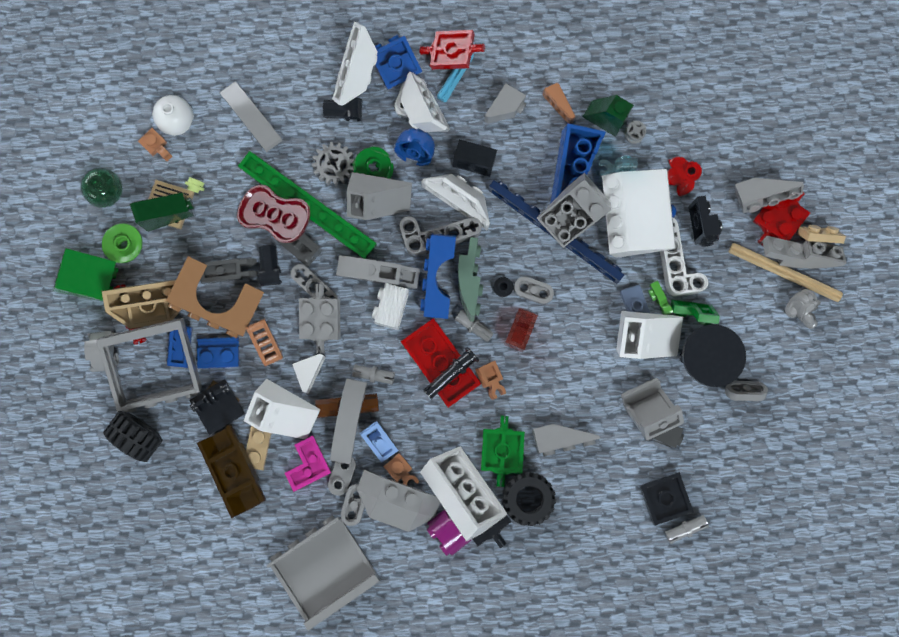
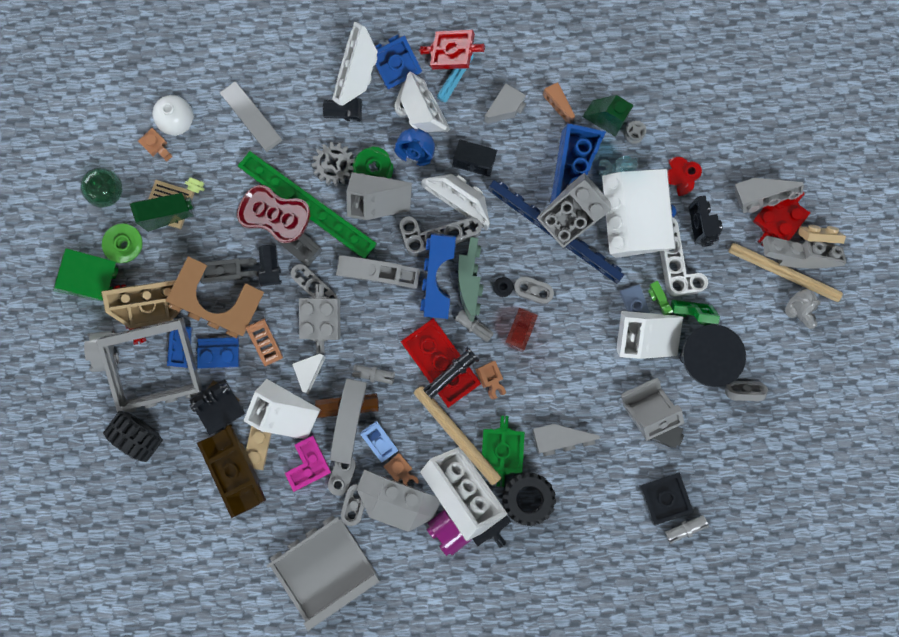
white brick [372,283,409,330] -> none
none -> tan axle [414,386,501,485]

